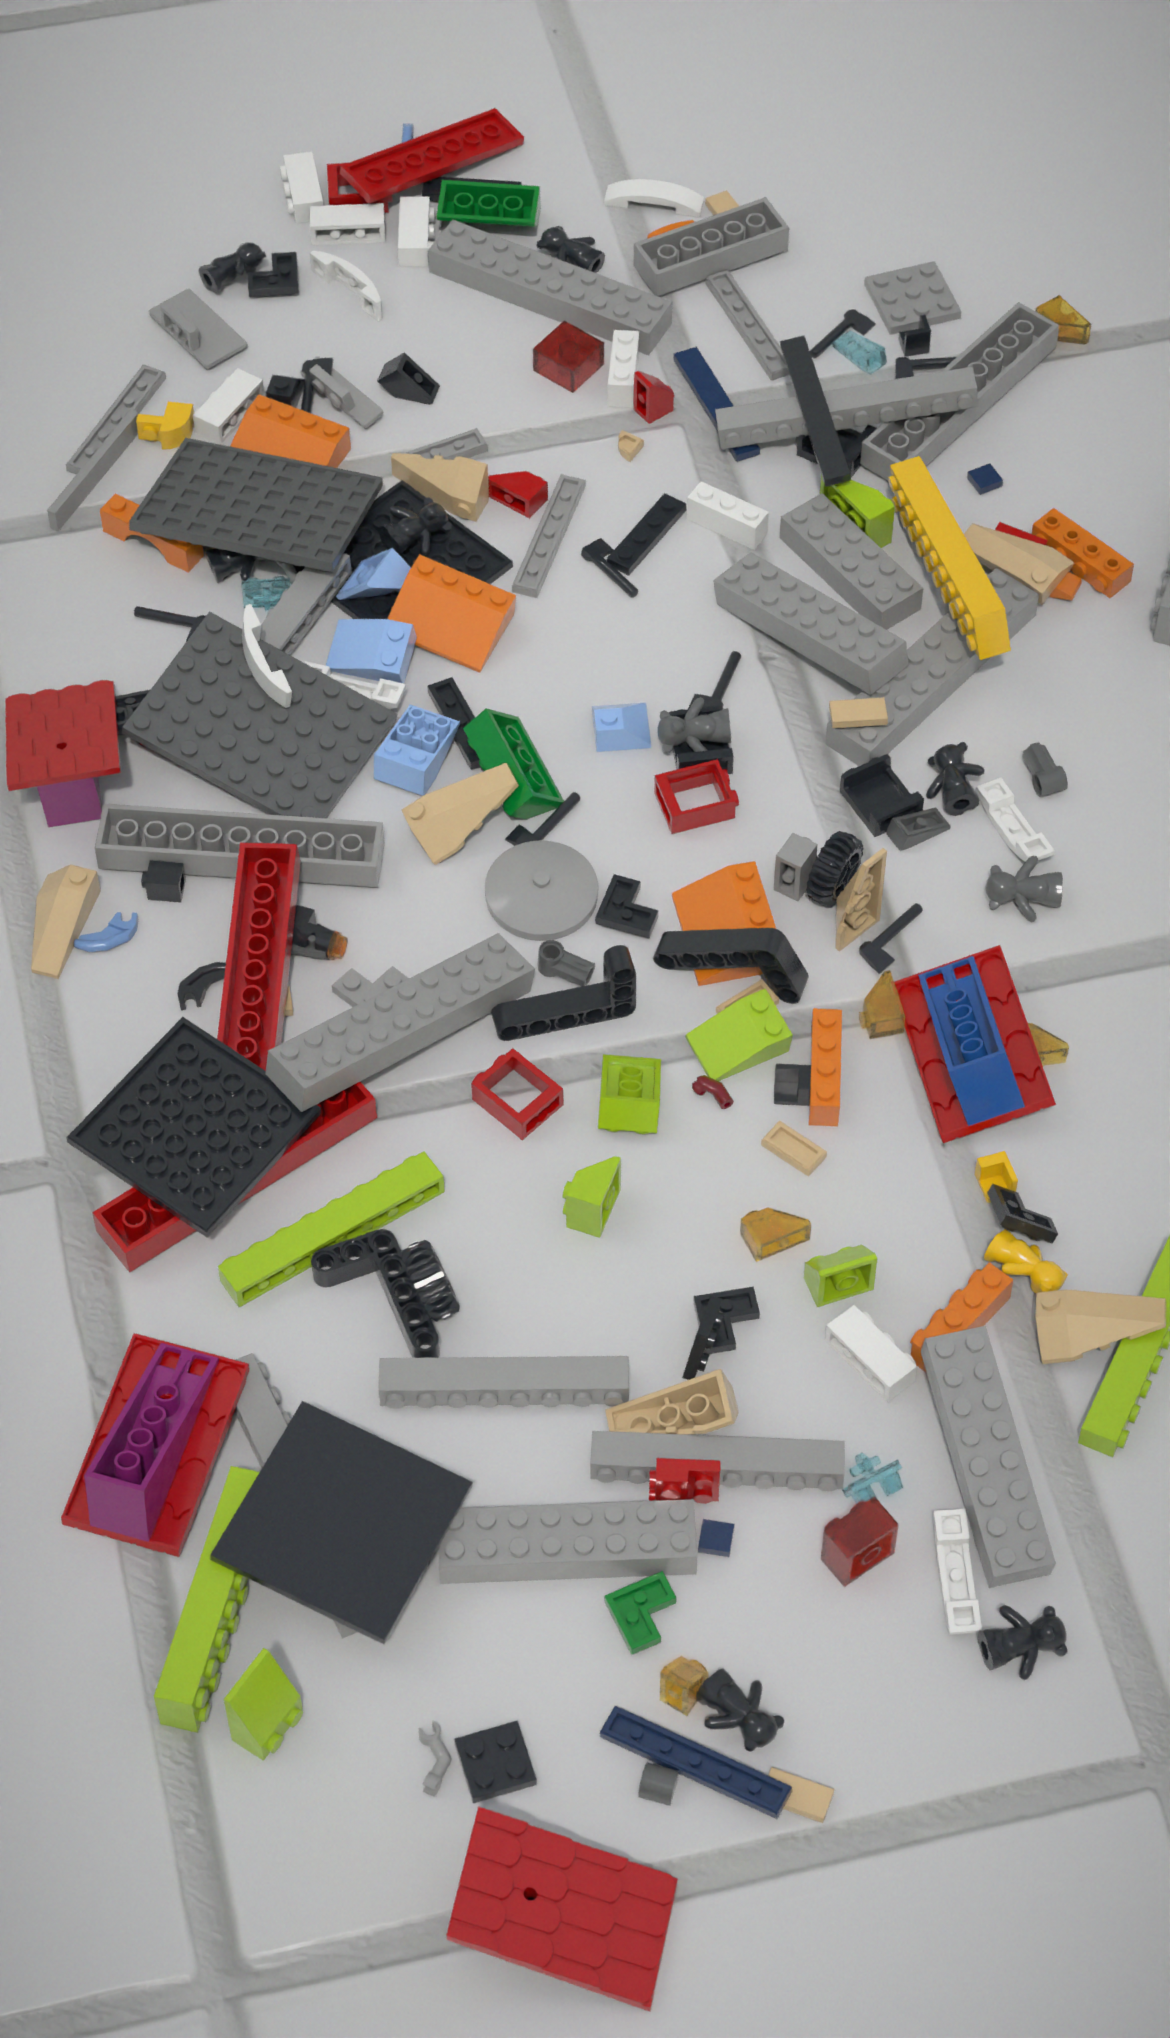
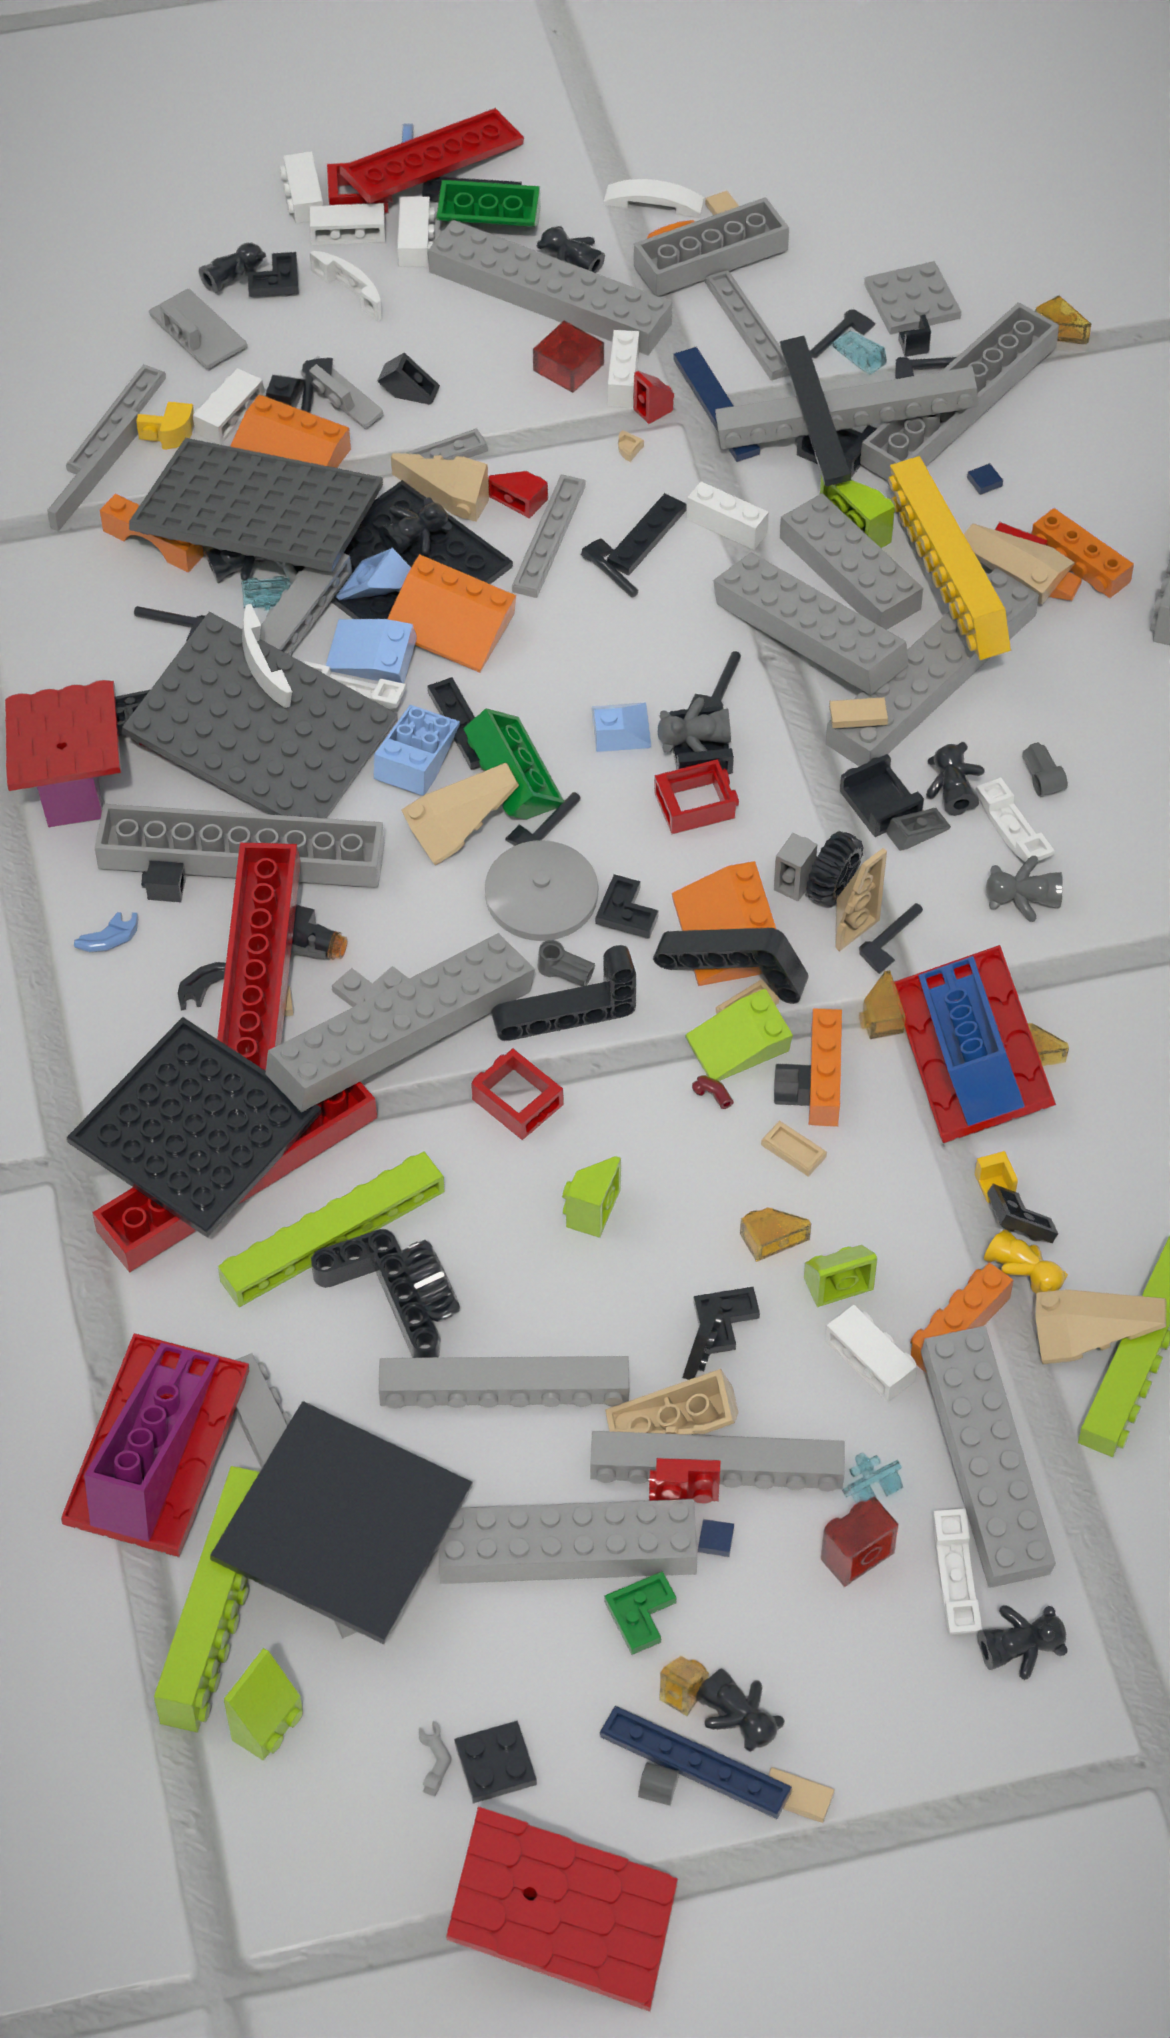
tan wedge [31,864,101,979] -> none
lime slope [598,1054,661,1134] -> none

